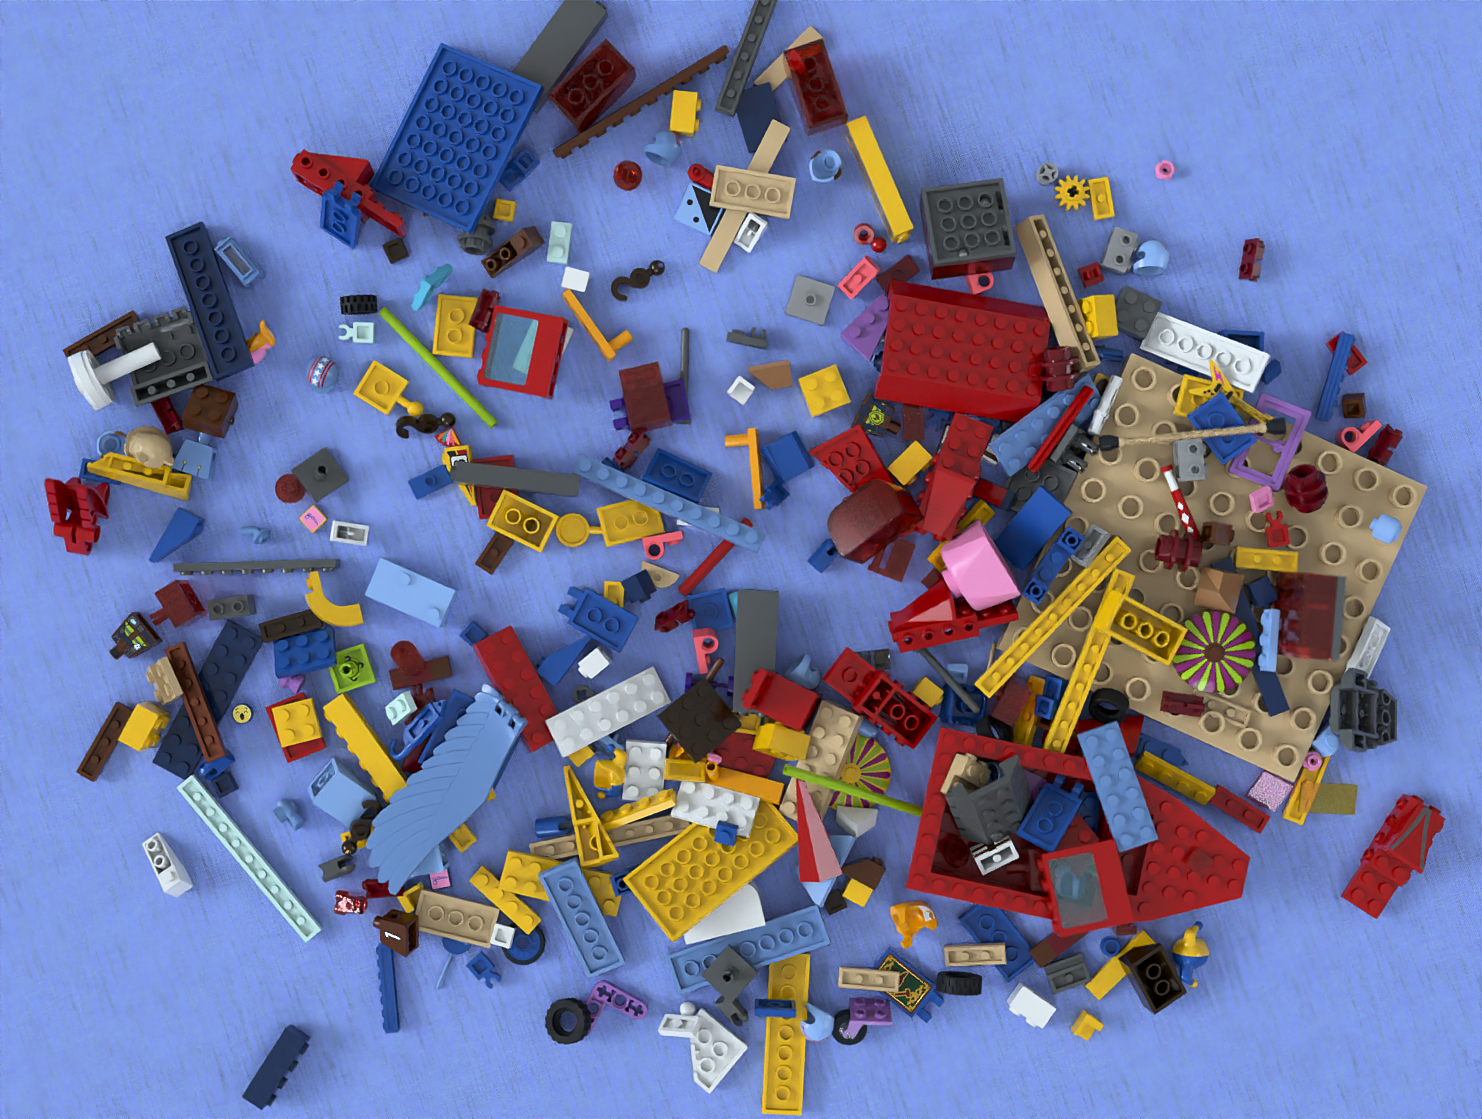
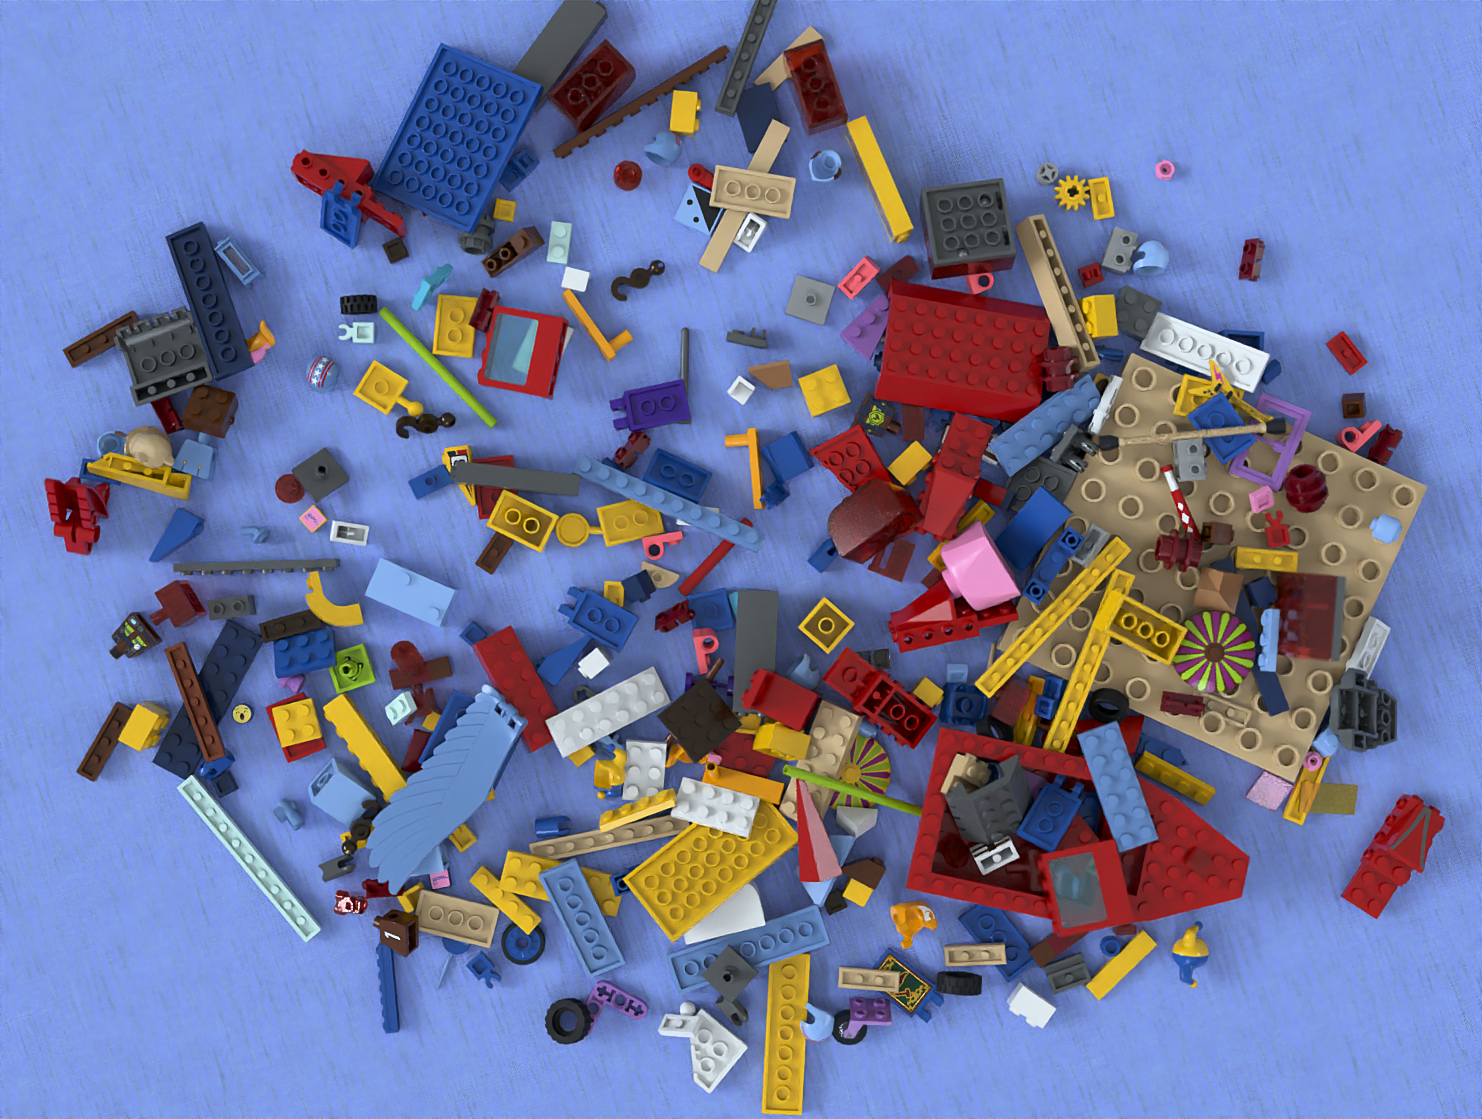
white piece [67,342,162,411] -> none
white slope [142,832,193,897] -> none
tan plate [145,656,183,706] -> none
dark blue brick [242,1024,311,1110] -> none
blue plate [390,700,447,760] -> none
tile [435,427,462,447] -> none
white plate [490,923,516,949] -> none
yellow wedge [563,765,619,869] -> none
clear red brick [618,361,673,434] -> none
yellow tile [664,758,706,783] -> none
blue plate [714,820,739,847] -> none
blue tile [754,999,796,1018] -> none
red tile [788,49,806,75] -> none
red plate [854,223,887,253] -> none
dark grey piece [913,648,980,713] -> none
red axle [1027,385,1094,473] -> none
yellow panel [1071,1009,1104,1040] -> none
dark brown slope [1118,943,1187,1015] -> none
red plate [1208,784,1270,834] -> none
blue piece [1315,332,1356,422] -> none
none -> yellow brick [797,596,855,654]

